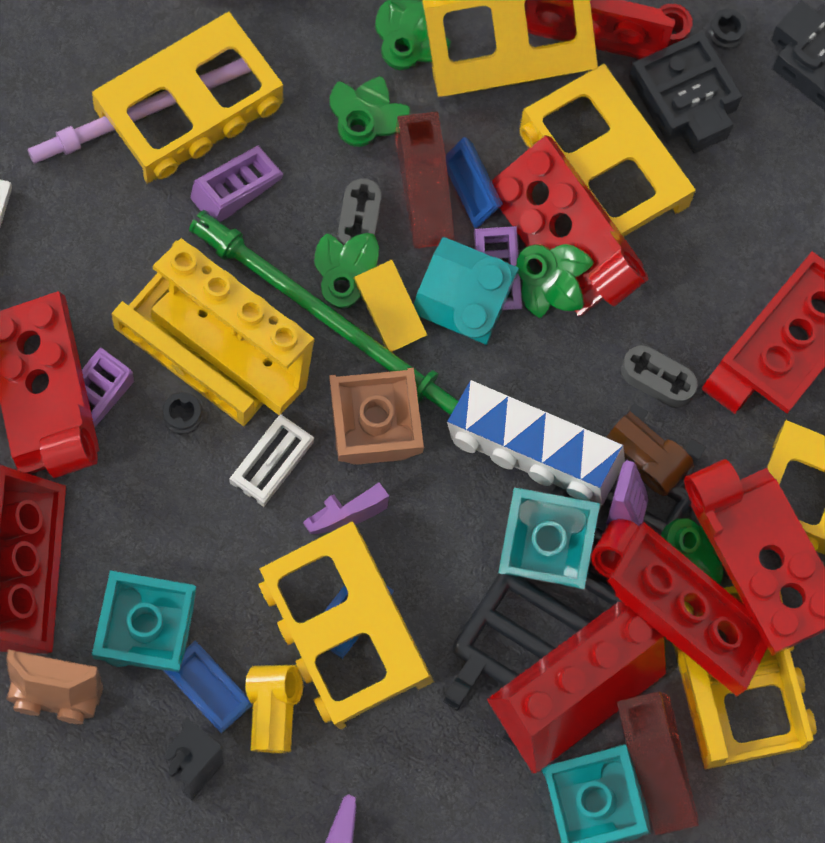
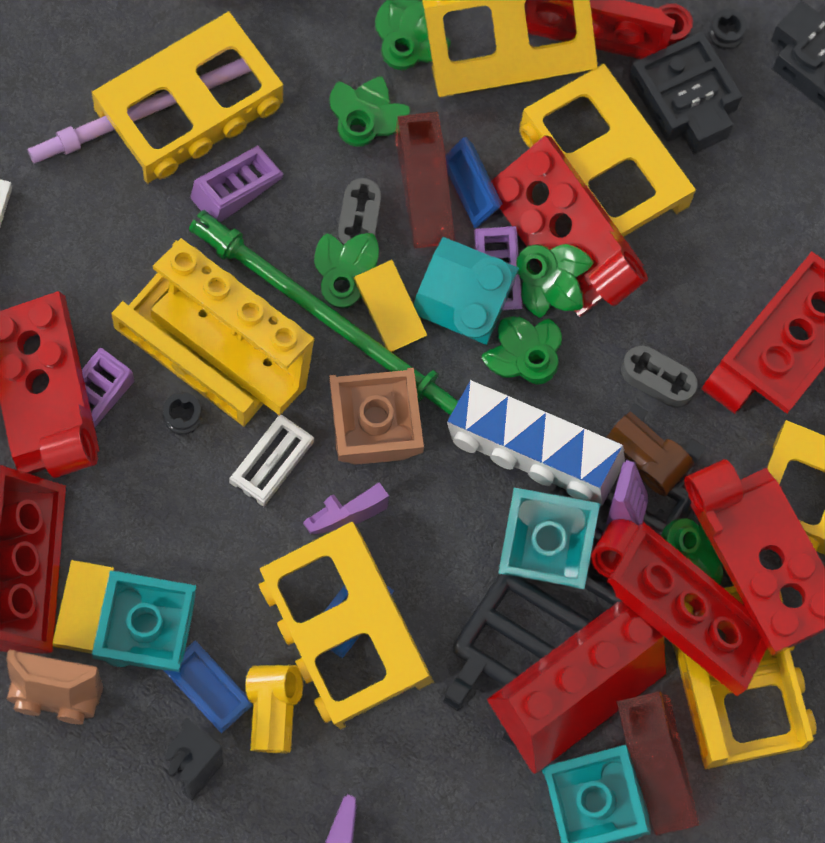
none -> yellow tile [53,560,115,654]
none -> green plate [482,316,562,384]

